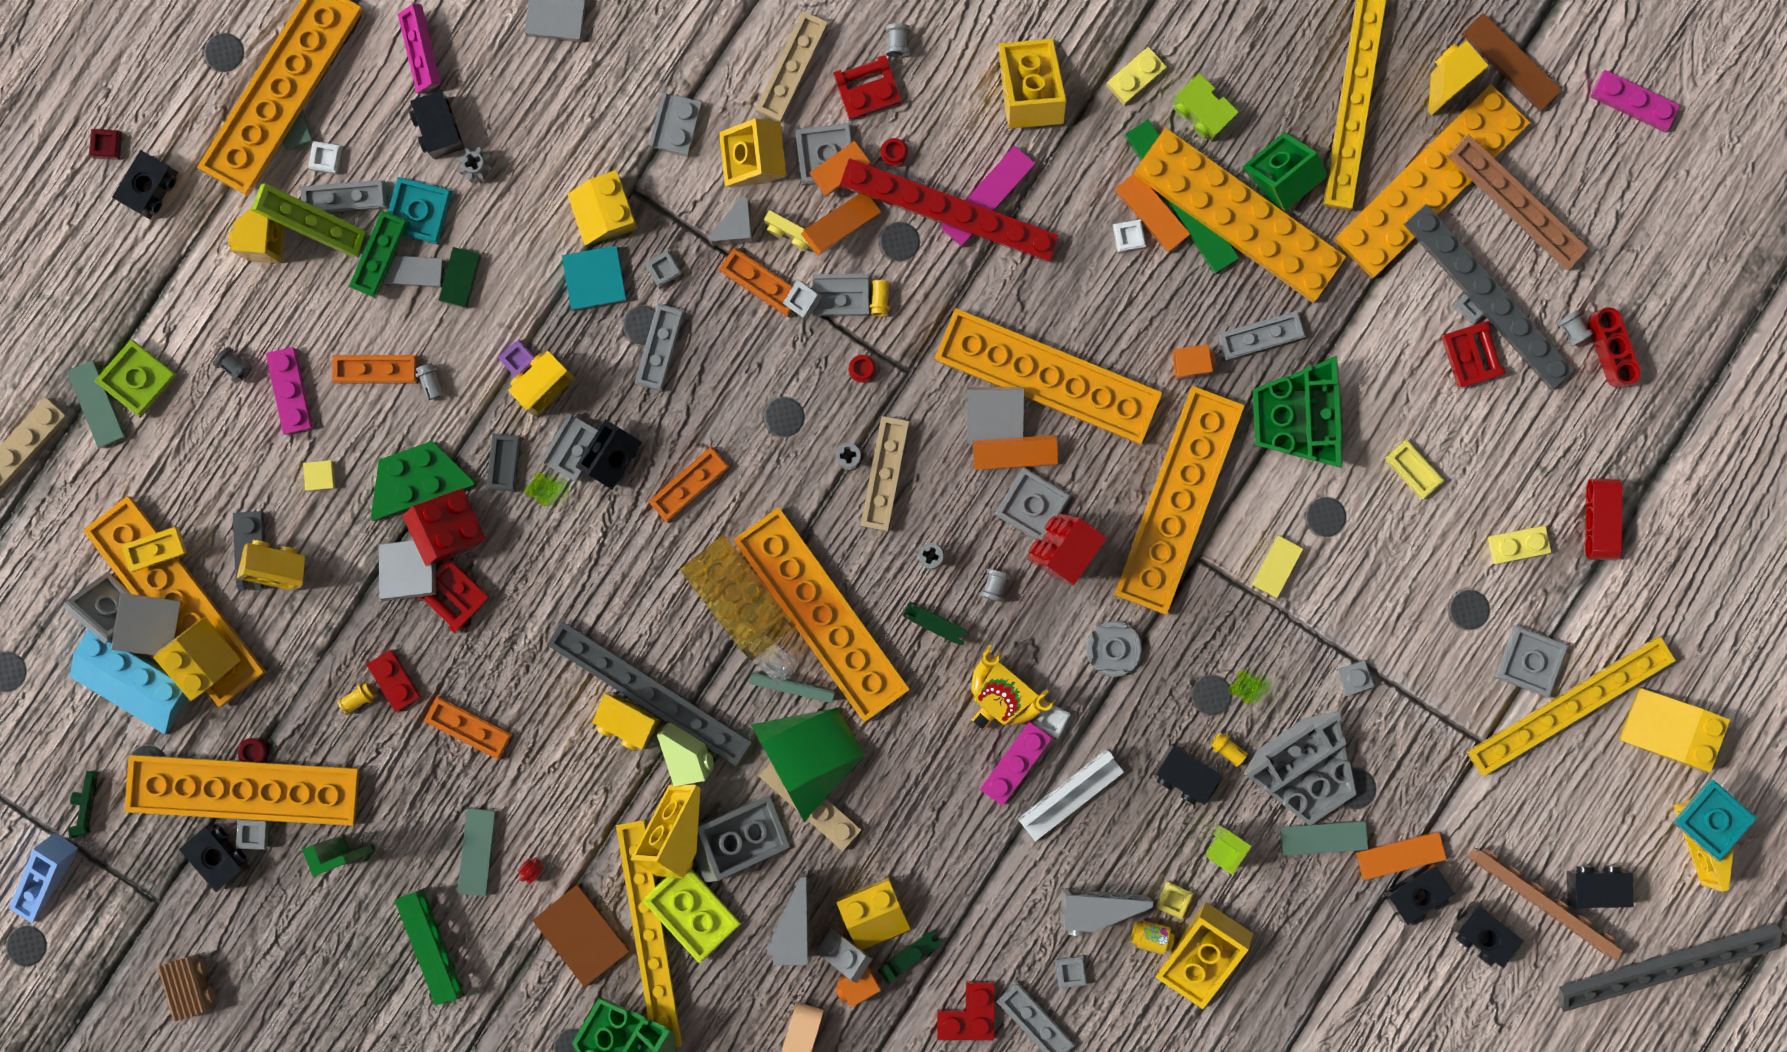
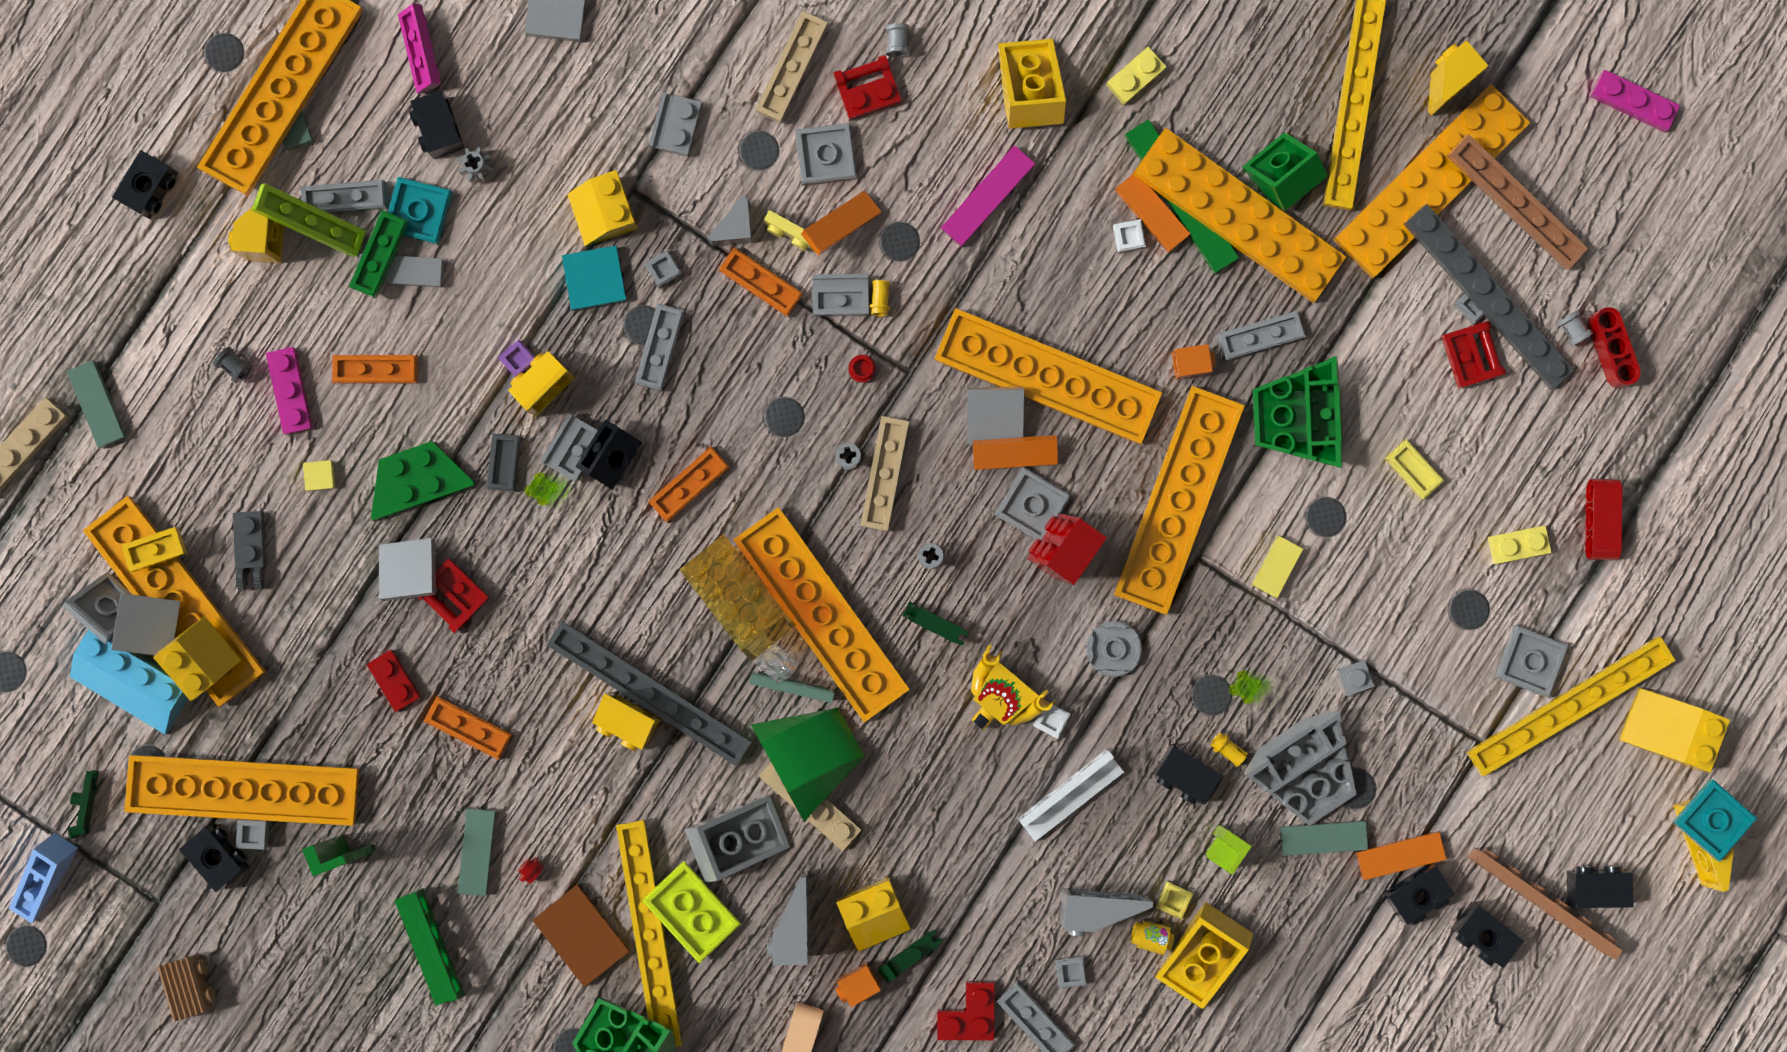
dark red tile [89,129,122,160] -> none
lime plate [94,339,178,418] -> none
yellow slope [236,540,305,591] -> none
dark red tile [237,738,269,762] -> none
white tile [308,141,343,175] -> none
yellow pin [337,682,376,715] -> none
red brick [402,488,486,567] -> none
light grey pin [416,363,444,401] -> none
dark green tile [438,247,481,308] -> none
yellow slope [630,785,700,878] -> none
yellowish green slope [657,723,714,786] -> none
yellow slope [719,118,786,187] -> none
plate [783,280,822,319] -> none
orange tile [809,141,871,197] -> none
light grey plate [816,928,872,983] -> none
red plate [839,158,1059,262] -> none
red plate [880,138,908,166] -> none
light grey bush [980,569,1011,603] -> none
dark pink plate [980,721,1052,806] -> none
lime brick [1172,73,1239,141] -> none
dark orange tile [1461,13,1562,111] -> none
dark grey plate [1558,923,1782,1012] -> none

